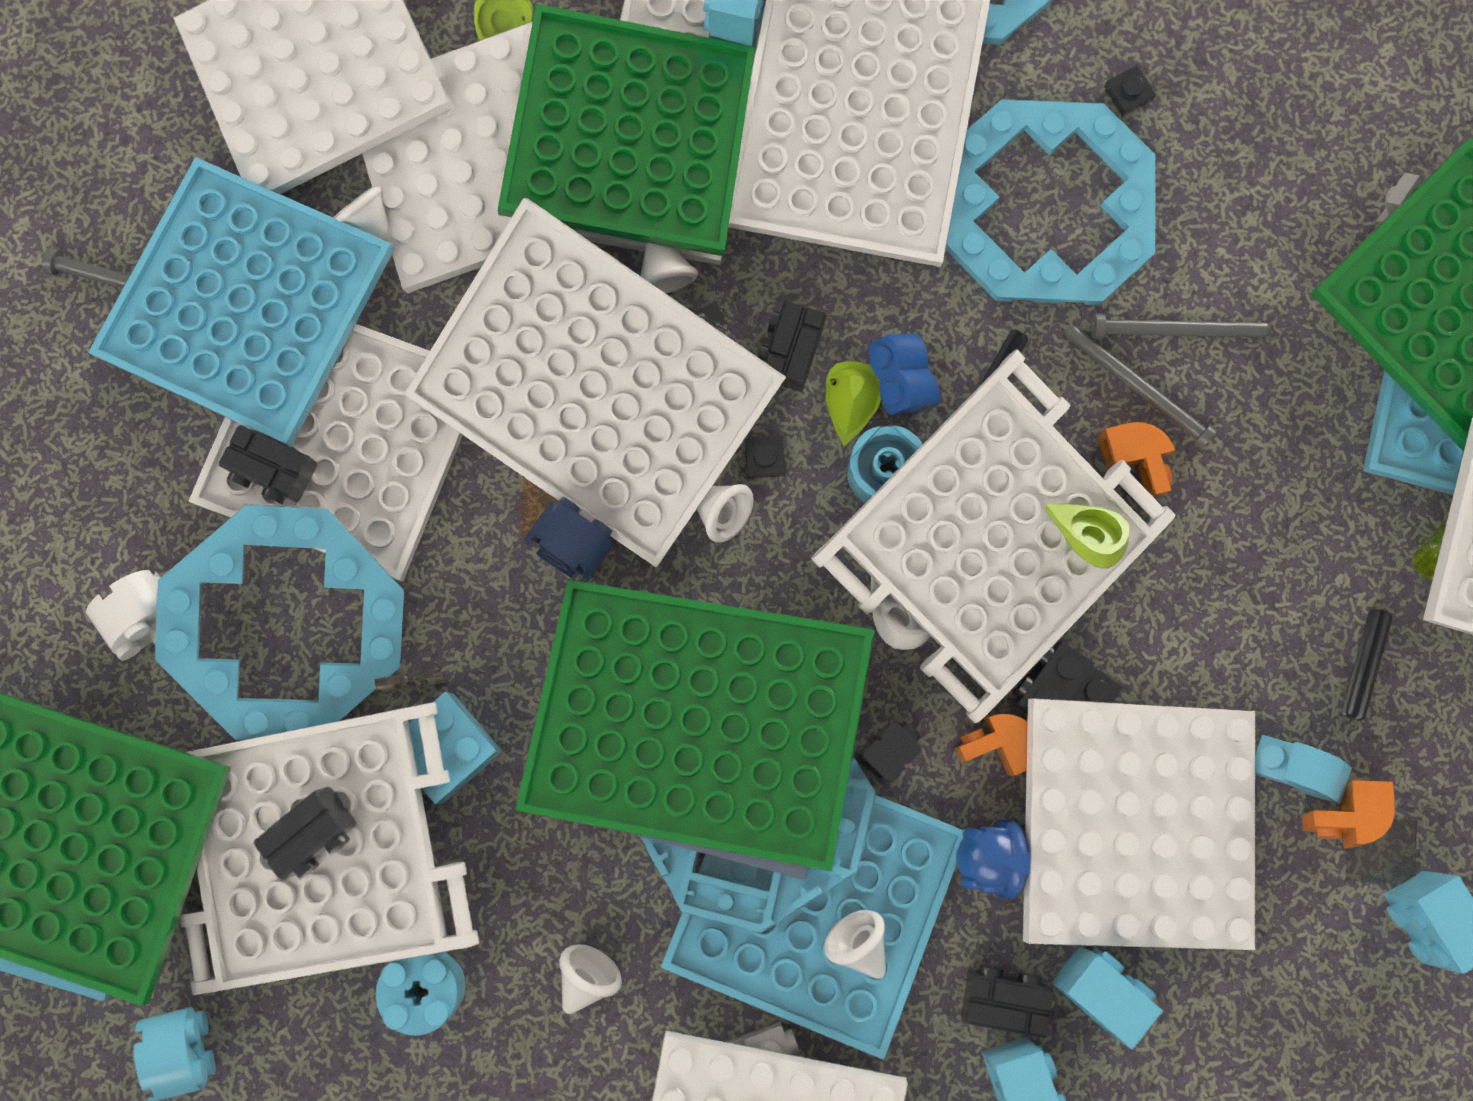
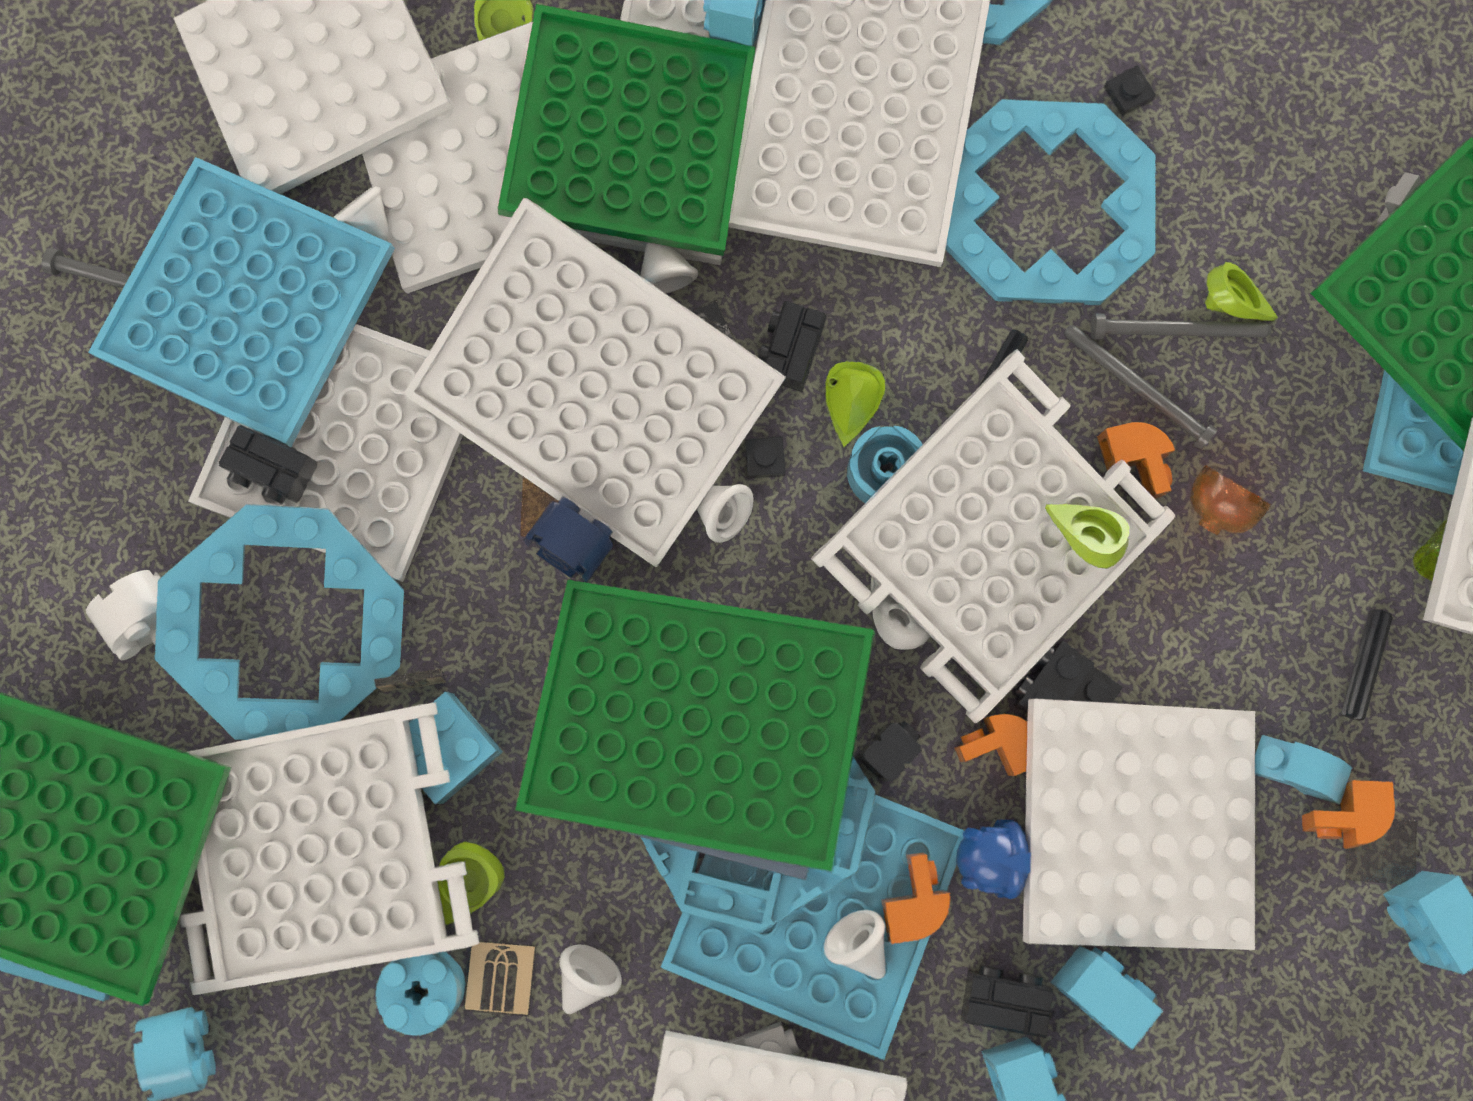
black brick [254,787,357,880] -> none
blue brick [869,334,939,416] -> none
none -> lime piece [437,841,505,925]
none -> piece [464,938,537,1018]
none -> orange brick [881,852,950,944]
none -> clear orange cylinder [1190,465,1272,536]
none -> lime piece [1205,262,1278,321]

